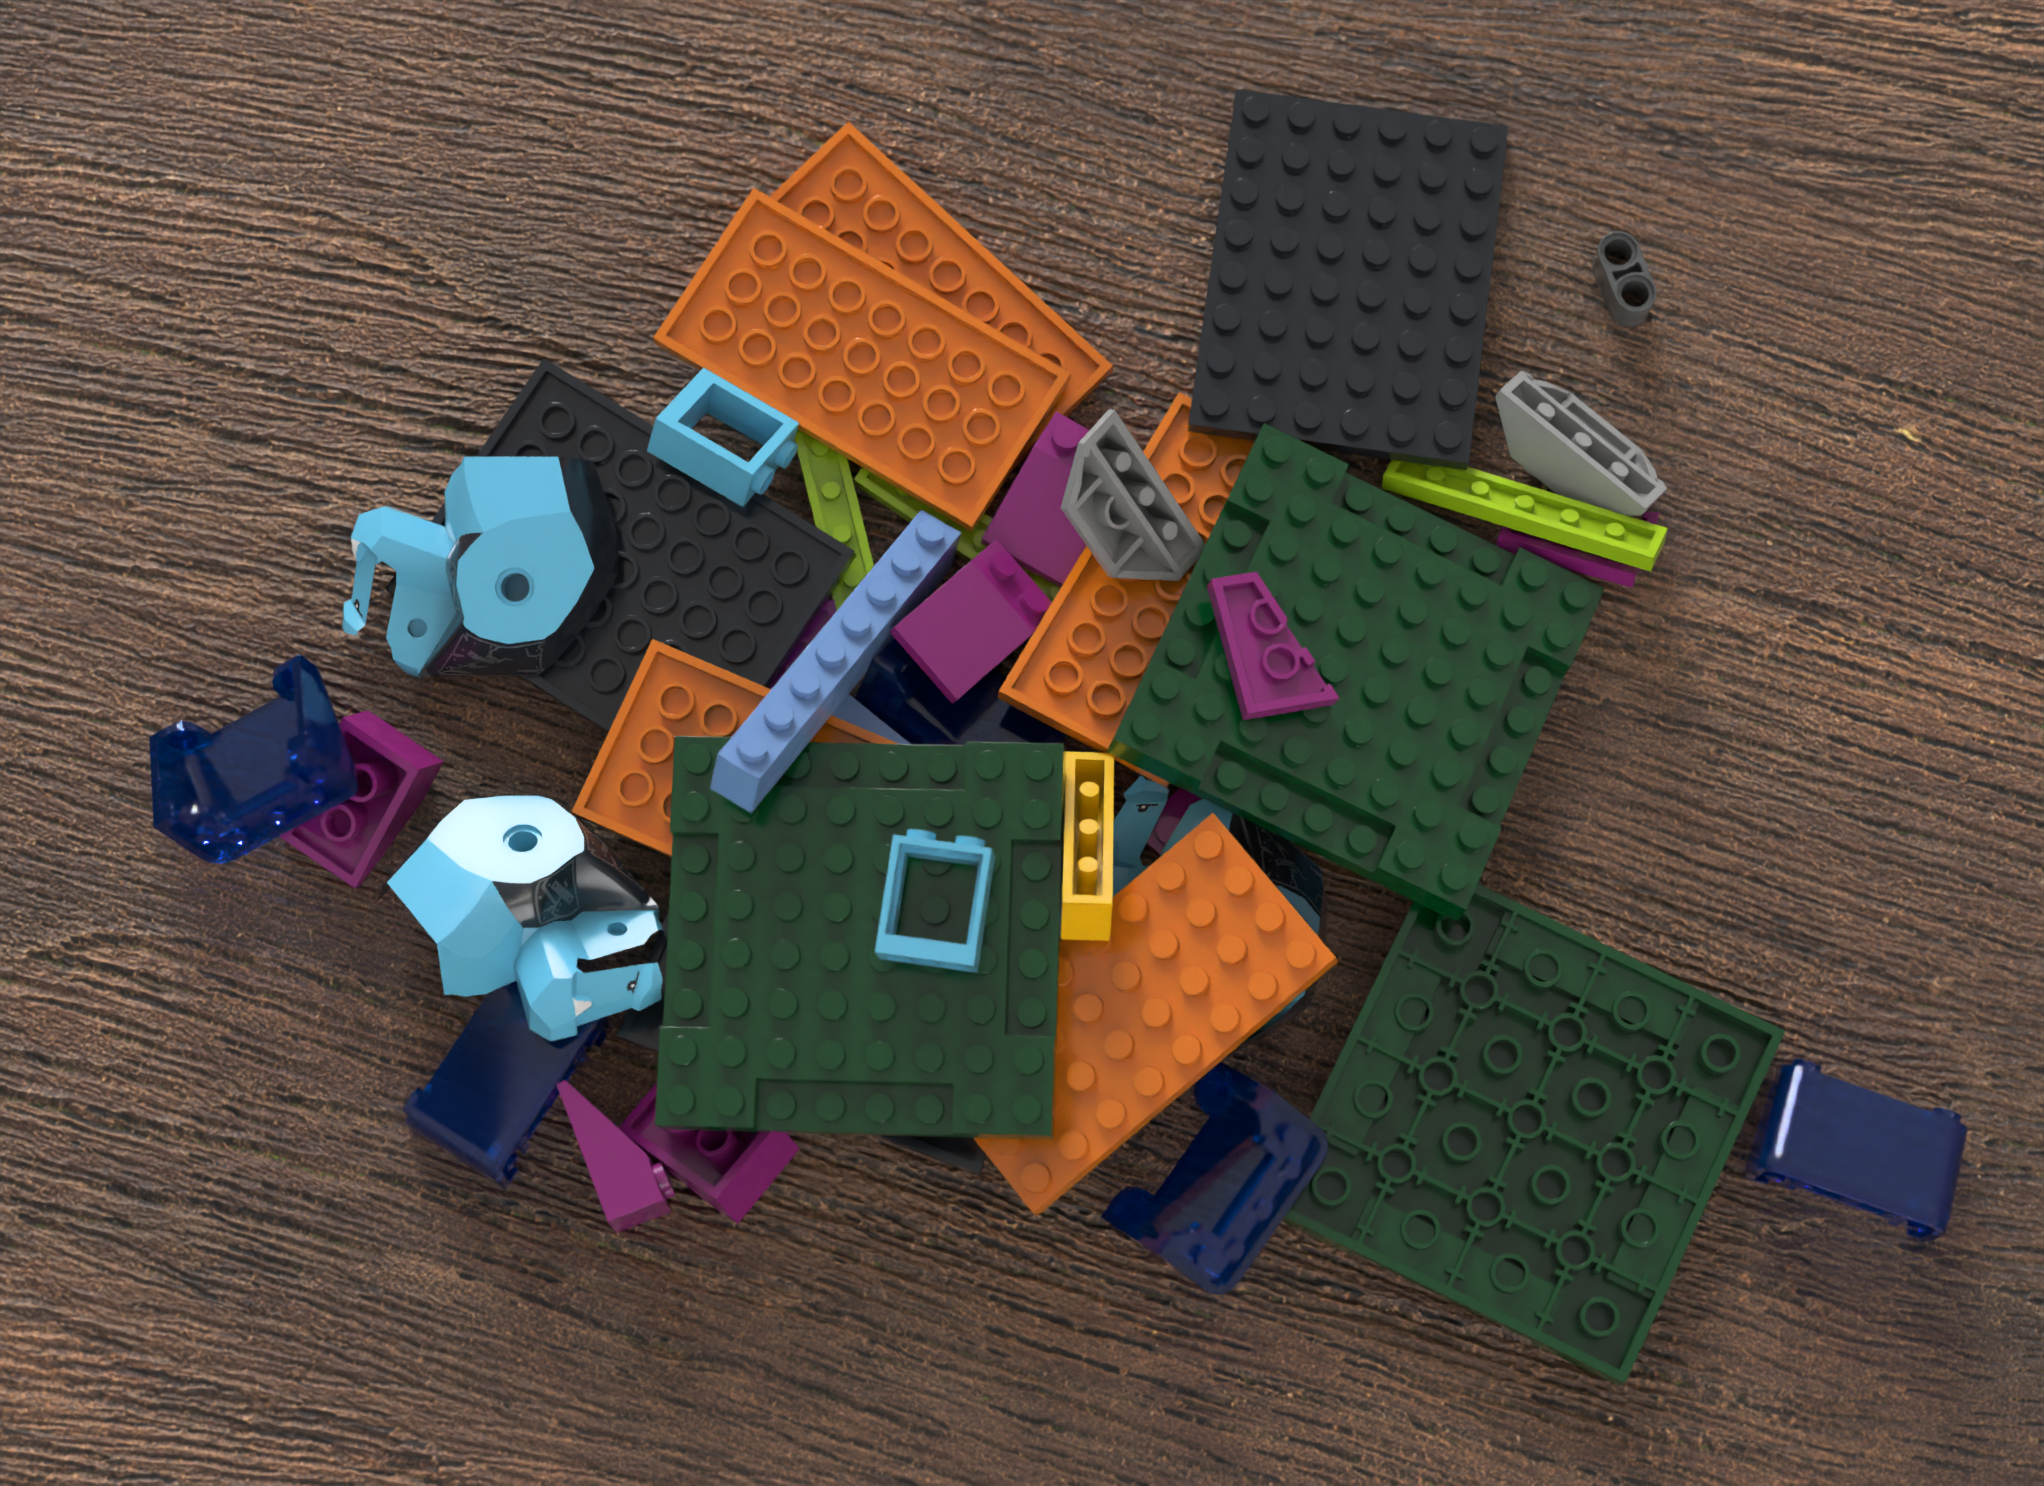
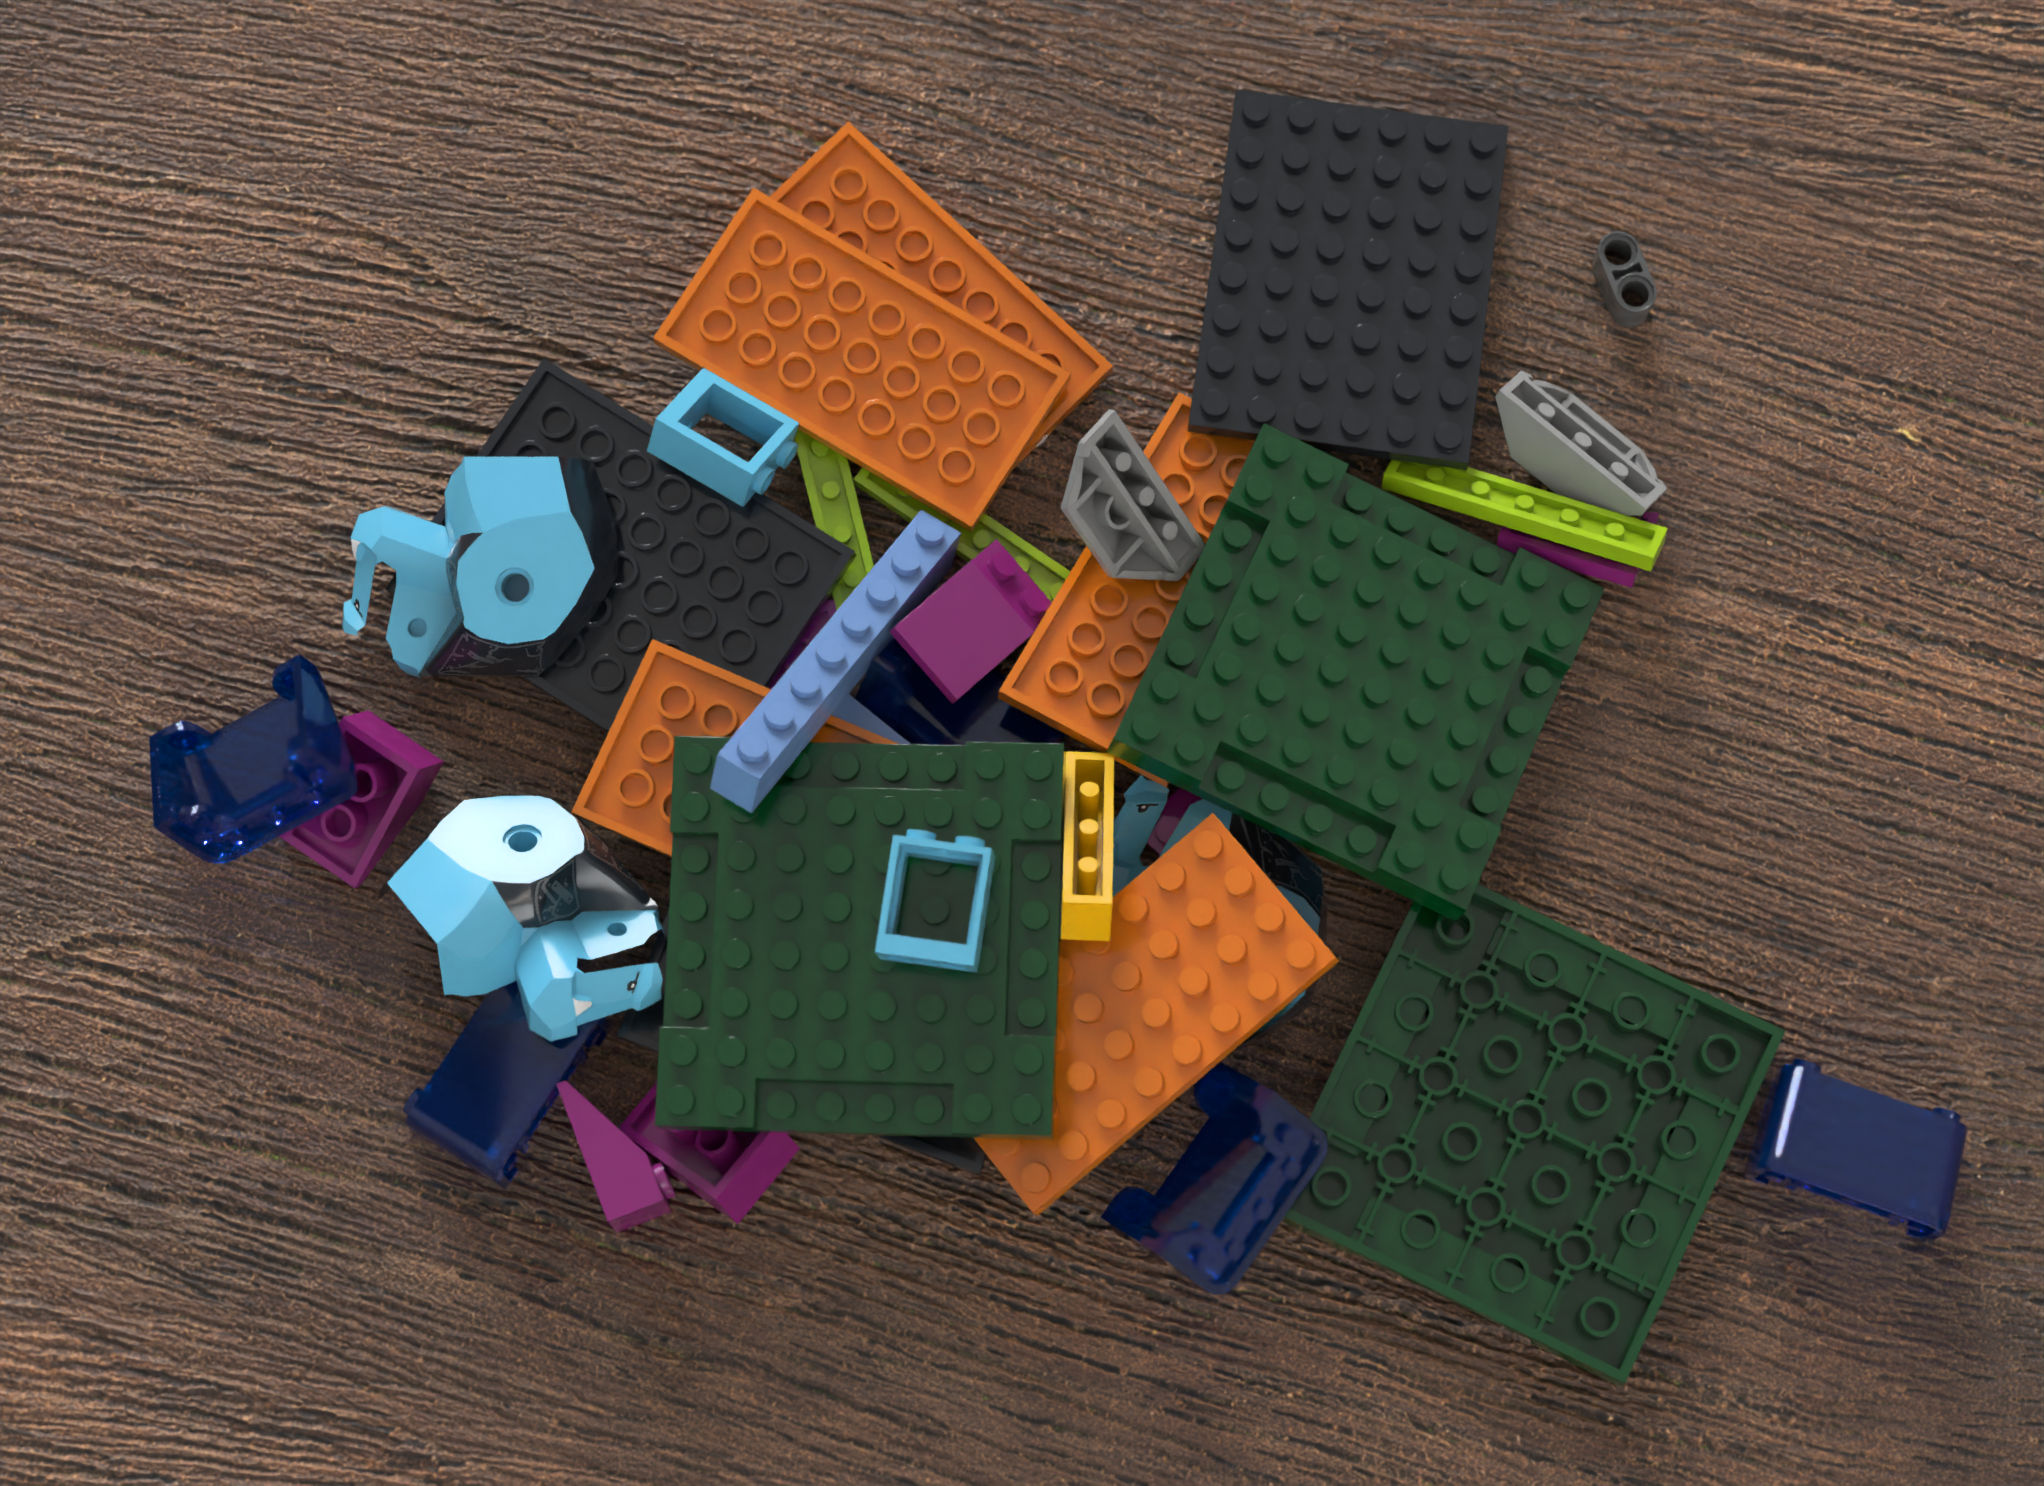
magenta slope [981,412,1090,588] -> none
magenta wing [1207,572,1339,720] -> none

